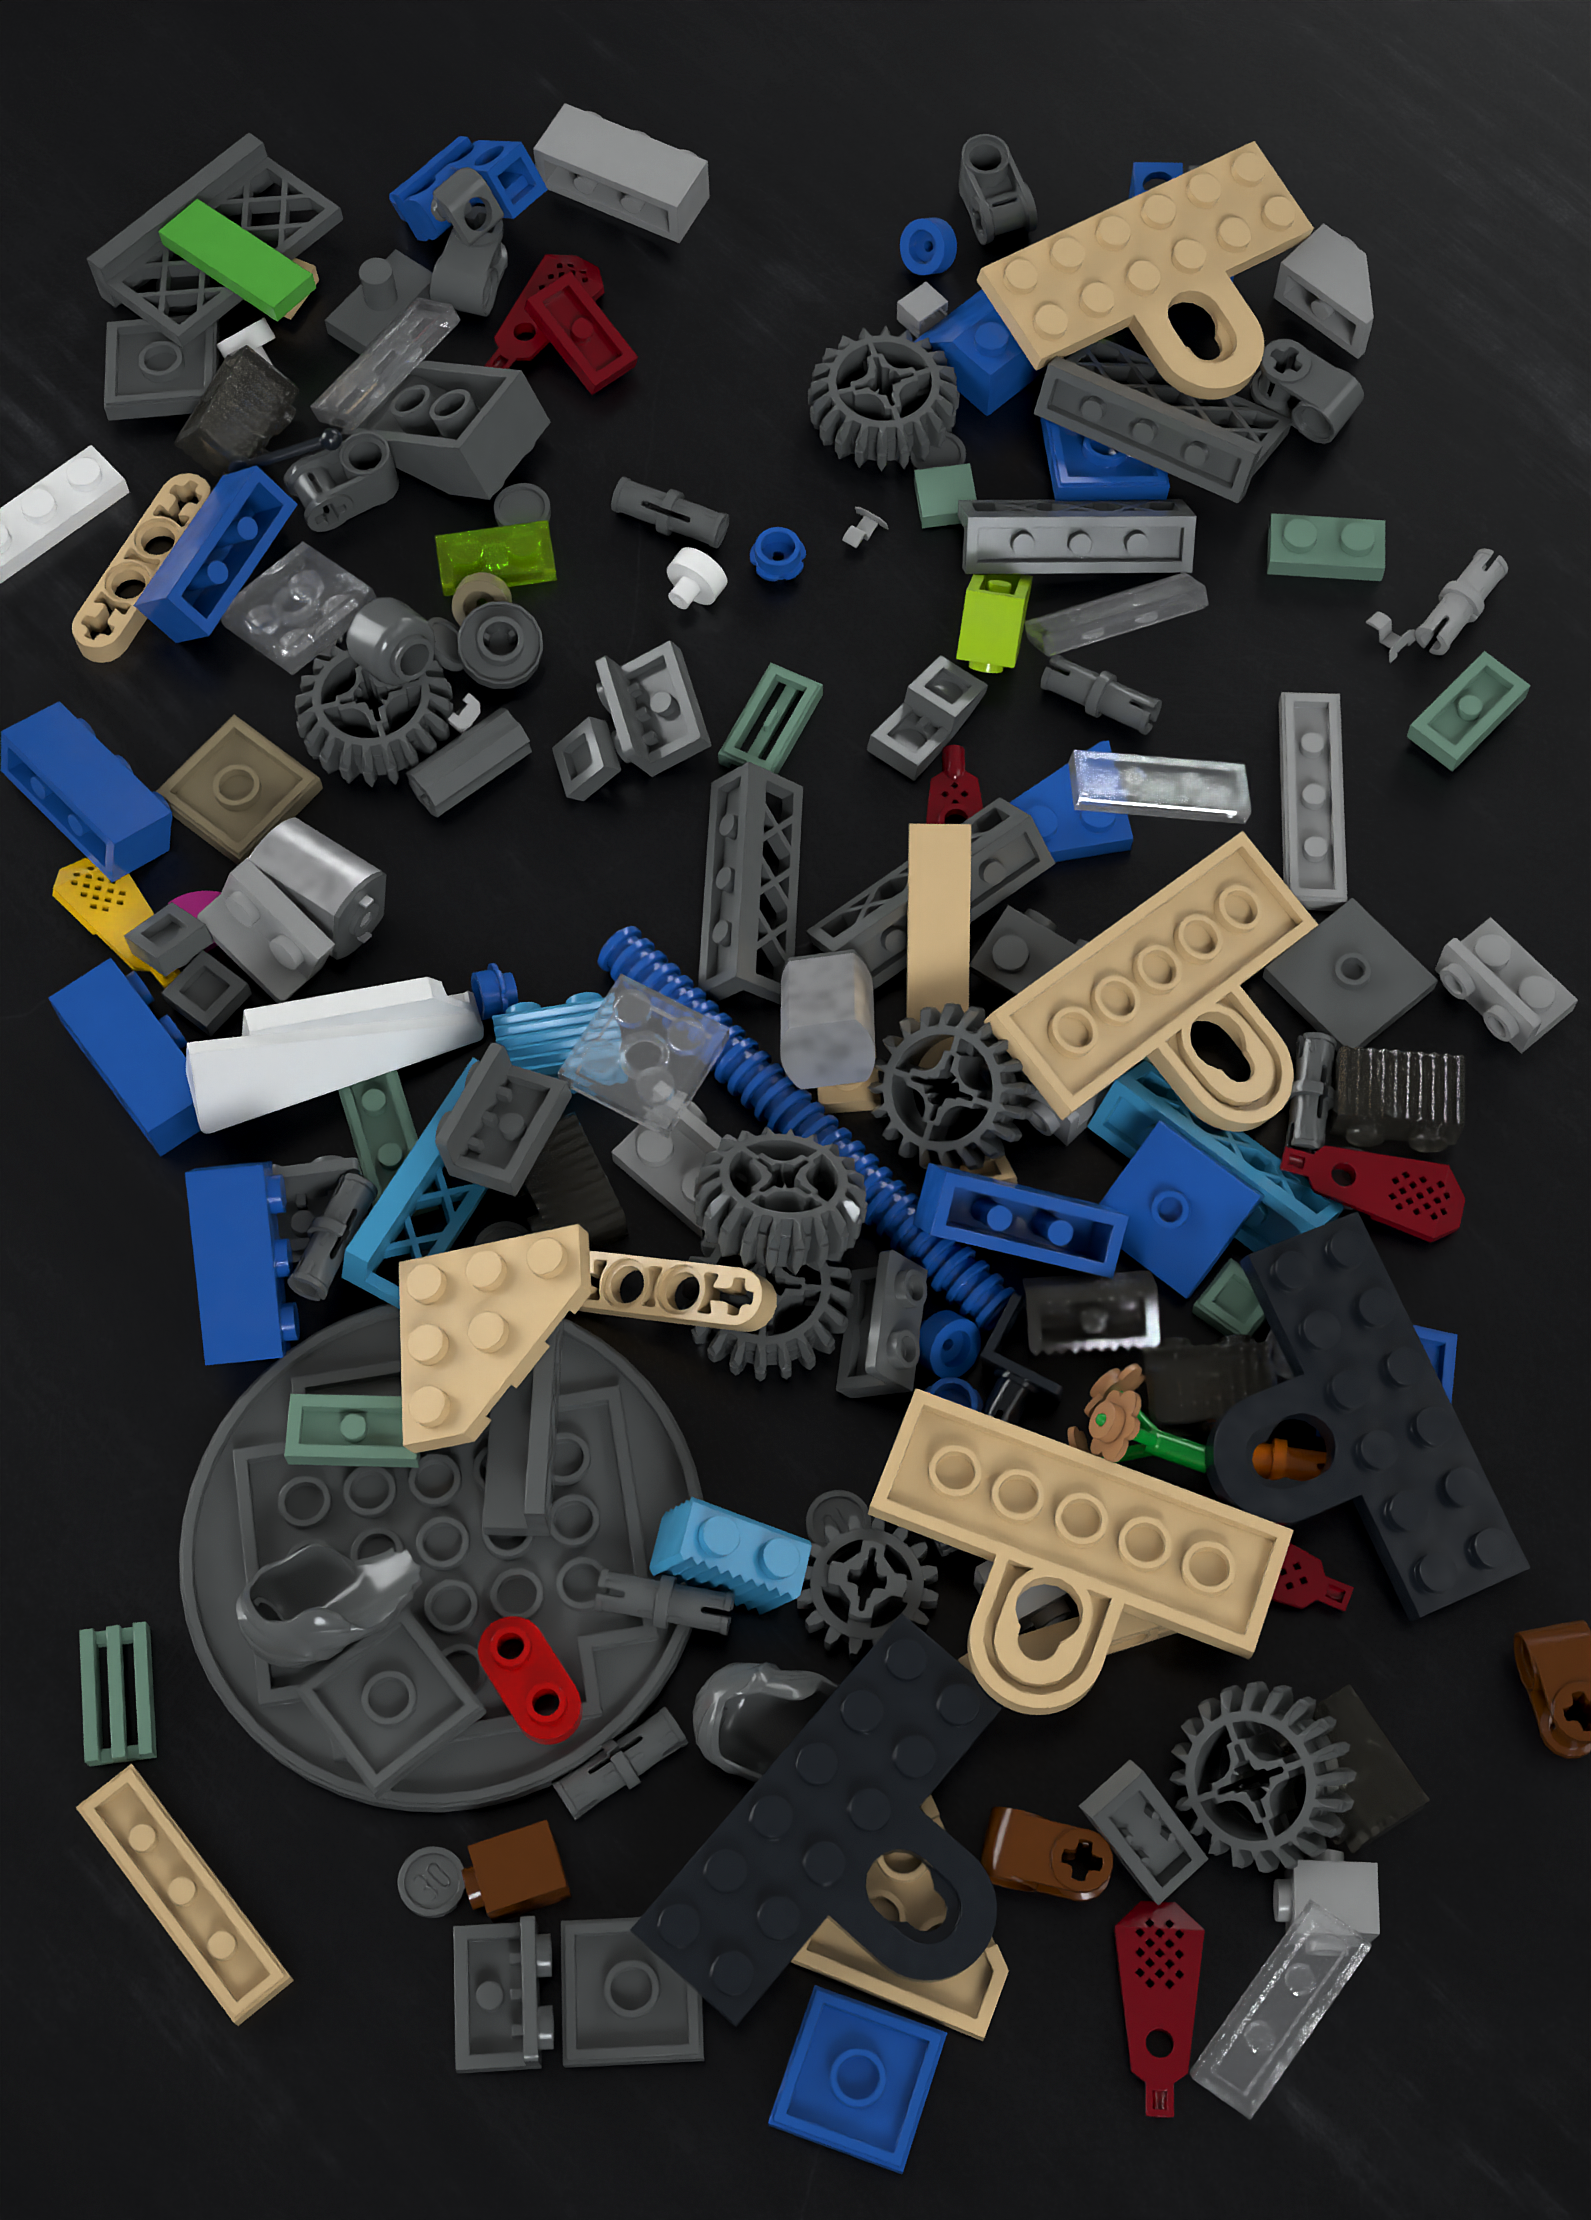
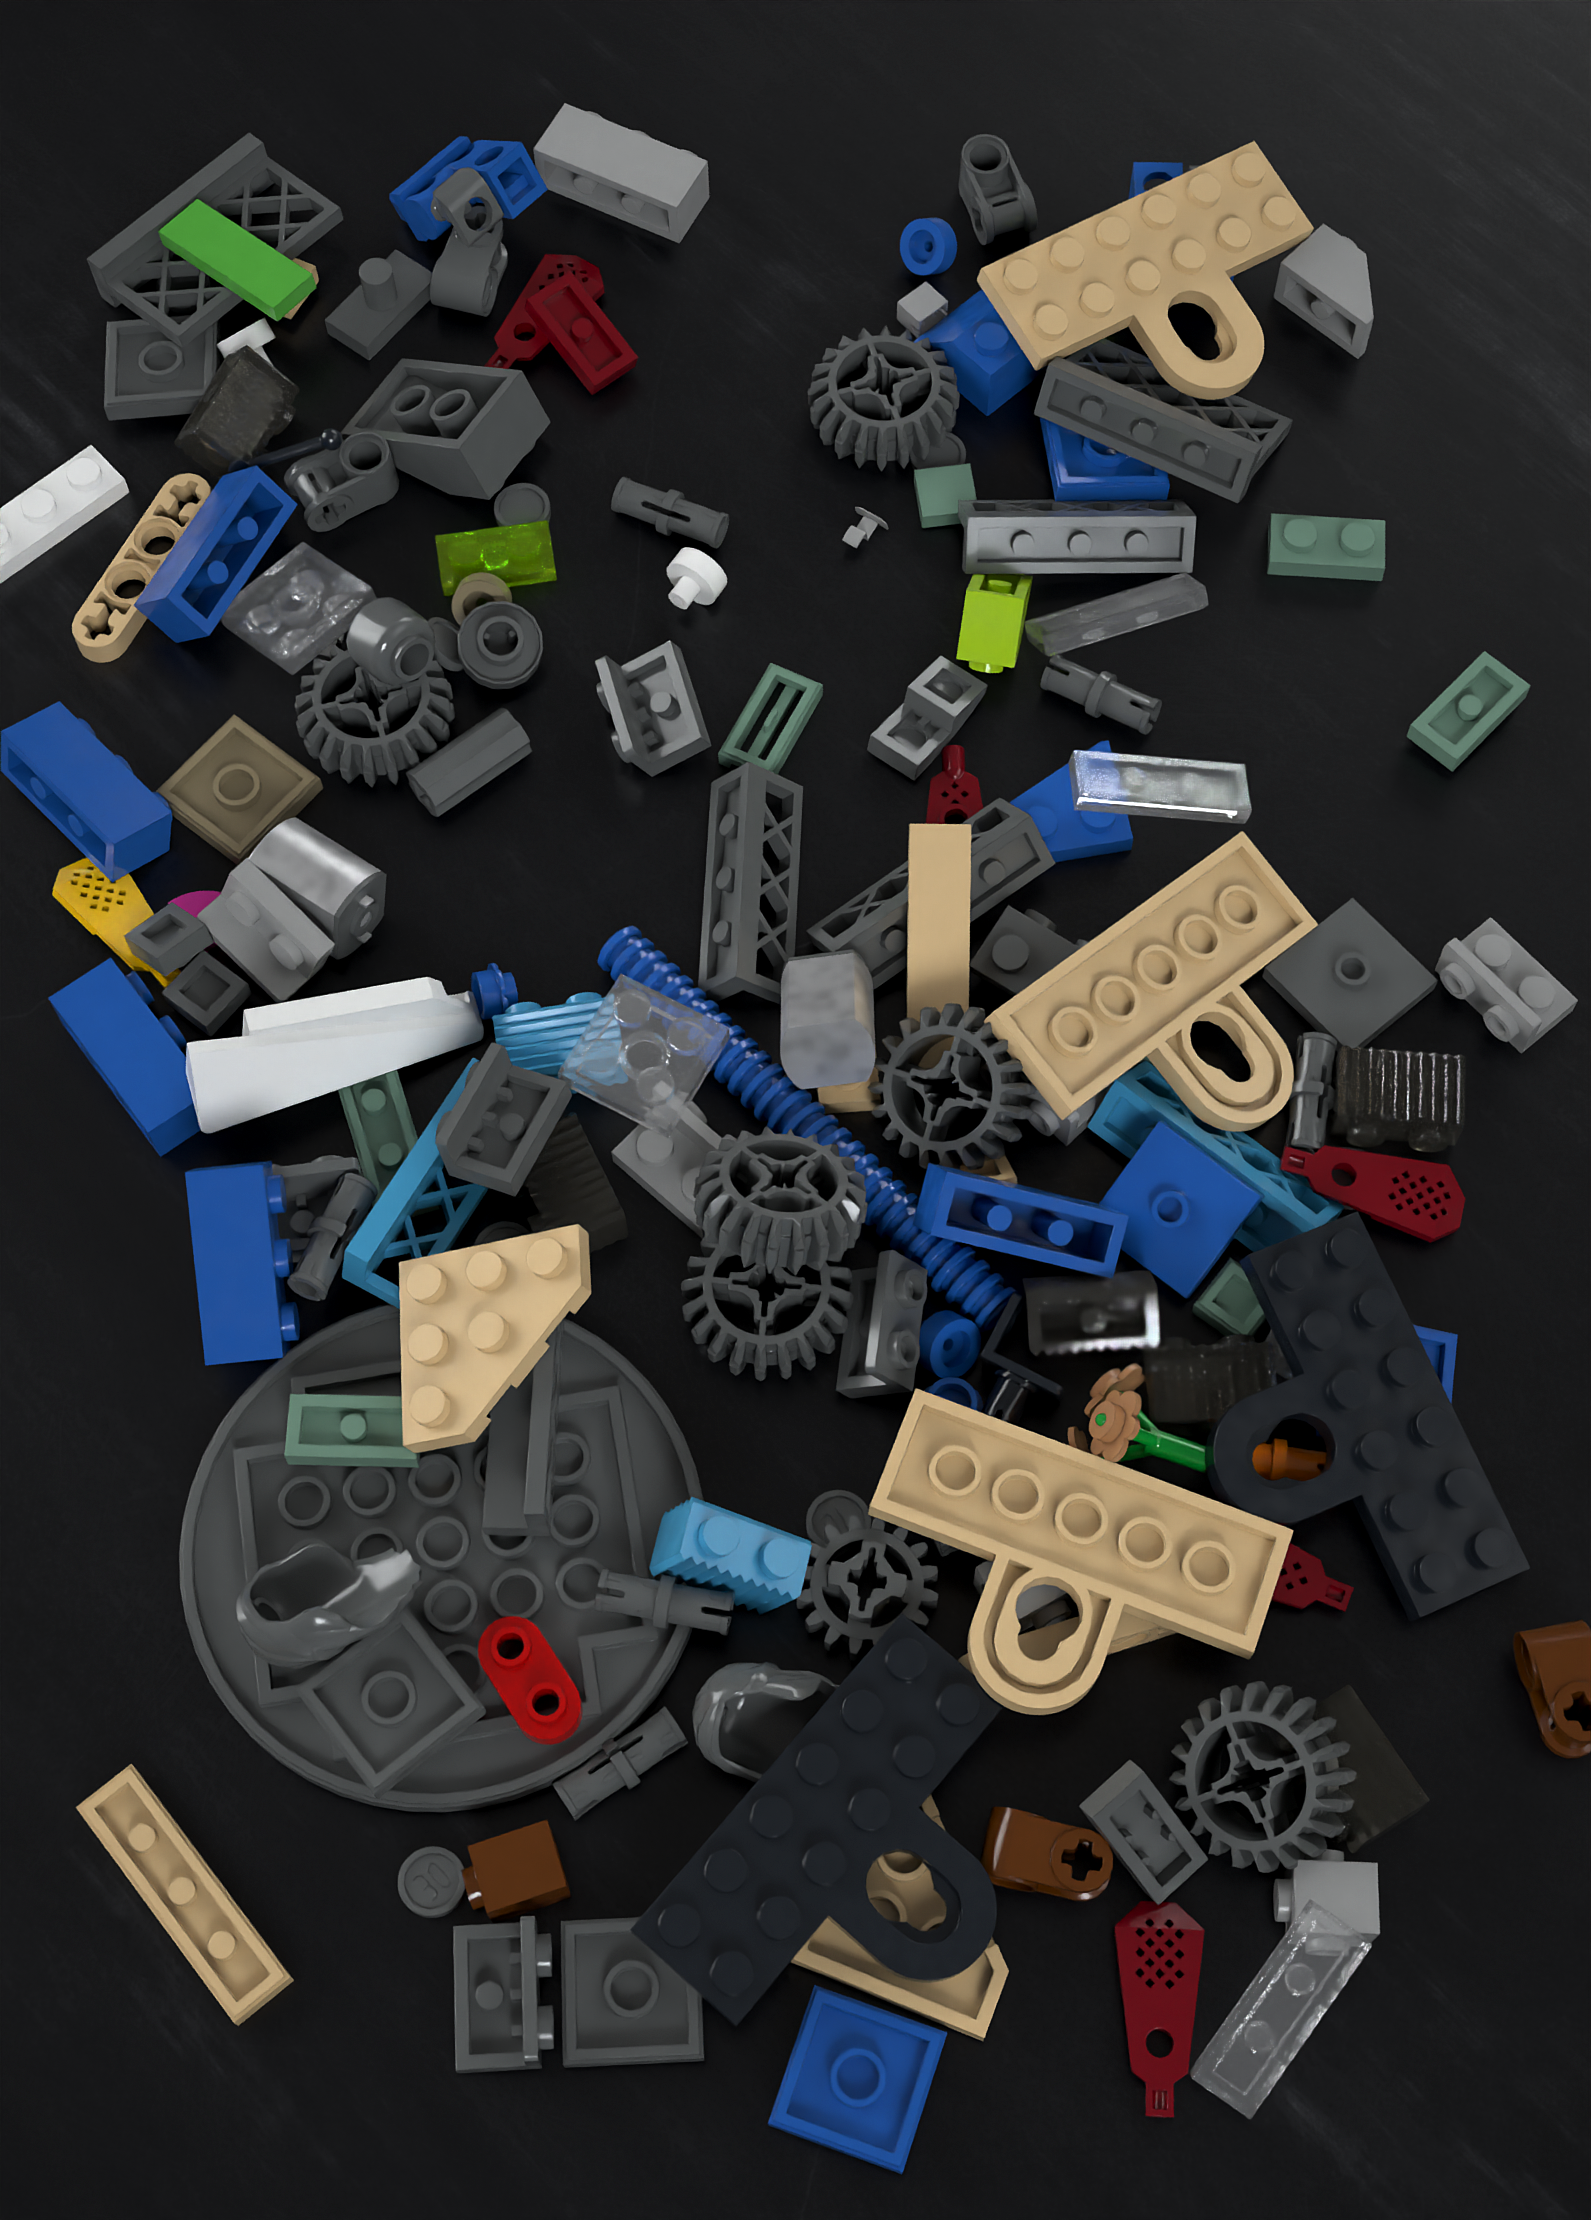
sand green tile [79,1621,157,1767] -> none
clear tile [310,297,461,430] -> none
light grey piece [448,693,481,739] -> none
dark grey plate [552,717,621,801] -> none
tan beam [578,1250,777,1332] -> none
blue plate [750,527,806,582] -> none
dark grey piece [1251,339,1364,444] -> none
light grey tile [1279,692,1347,911] -> none
light grey piece [1366,611,1416,663] -> none
light grey pin [1415,548,1508,655] -> none

